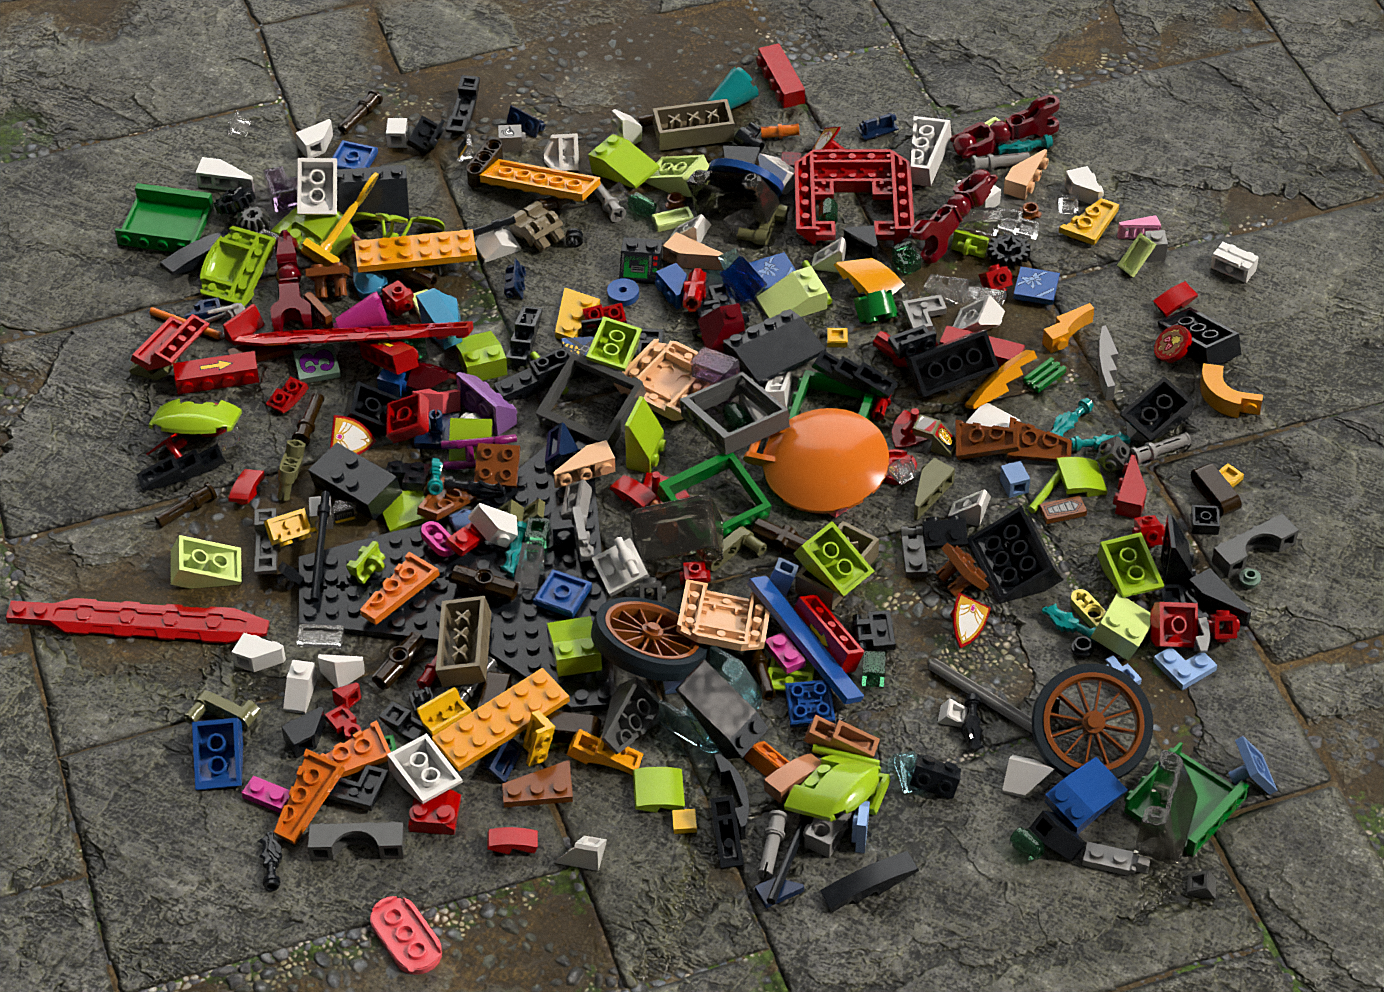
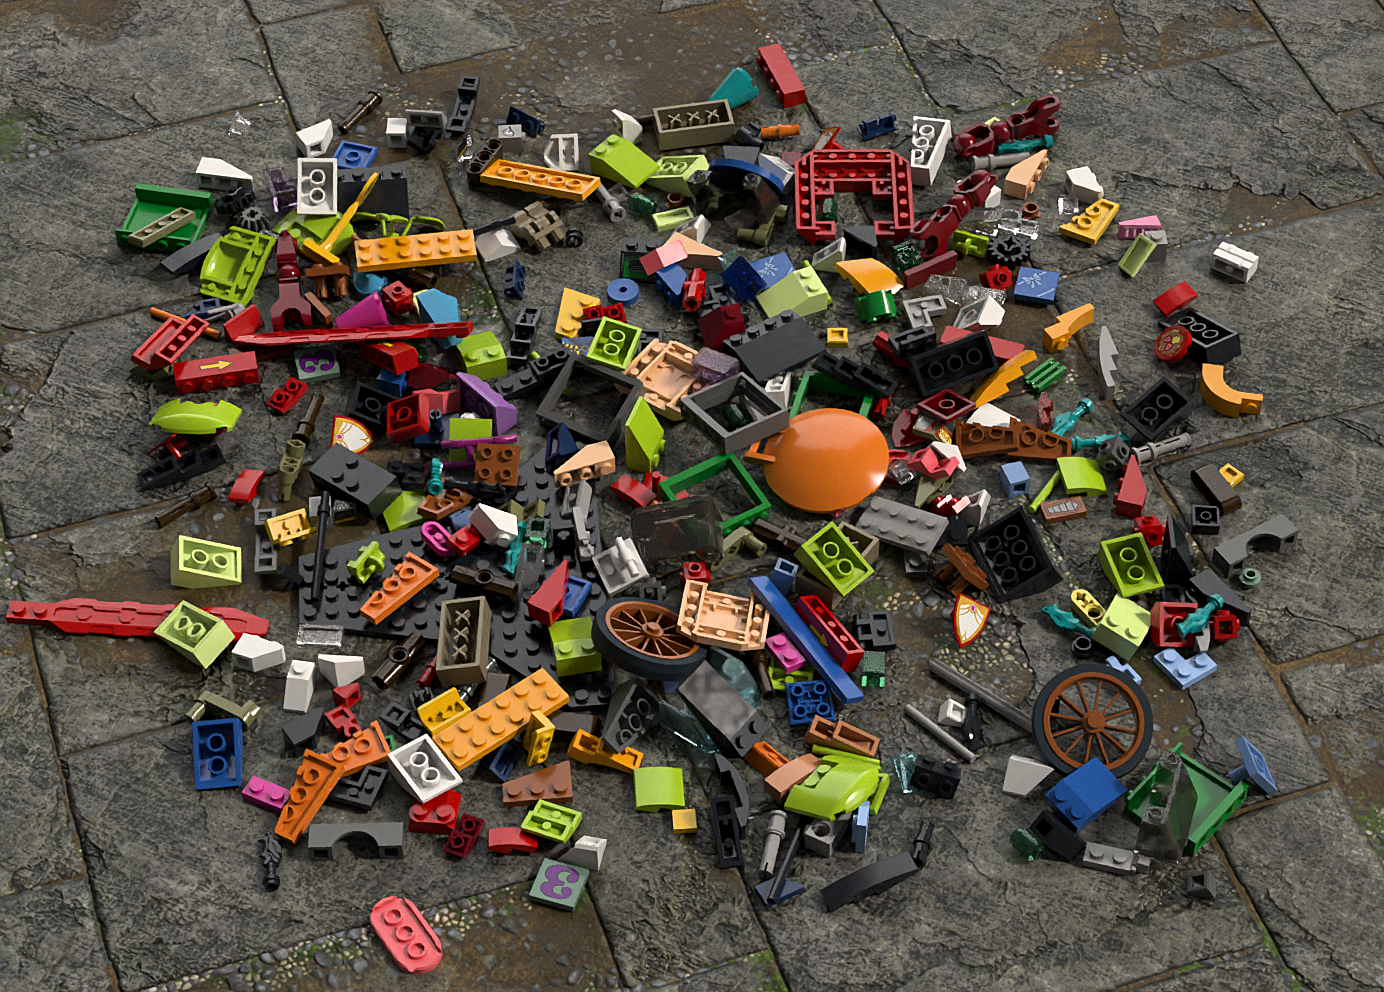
none -> olive tile [128,207,196,248]
none -> yellowish green slope [154,600,235,669]
none -> light grey slope [405,109,448,128]
none -> dark red slope [443,813,486,859]
none -> lime slope [521,799,582,844]
none -> slope [527,560,569,627]
none -> sand green tile [529,858,589,912]
none -> slope [639,240,688,276]
none -> light grey plate [855,496,949,556]
none -> dark red tile [903,250,957,290]
none -> light grey bar [904,704,977,763]
none -> coral slope [907,447,960,480]
none -> black pin [911,820,935,867]
none -> dark red slope [917,388,976,425]
none -> red slope [926,494,970,517]
none -> white slope [927,441,966,479]
none -> clear red slope [1037,392,1053,432]
none -> teal piece [1176,594,1224,638]

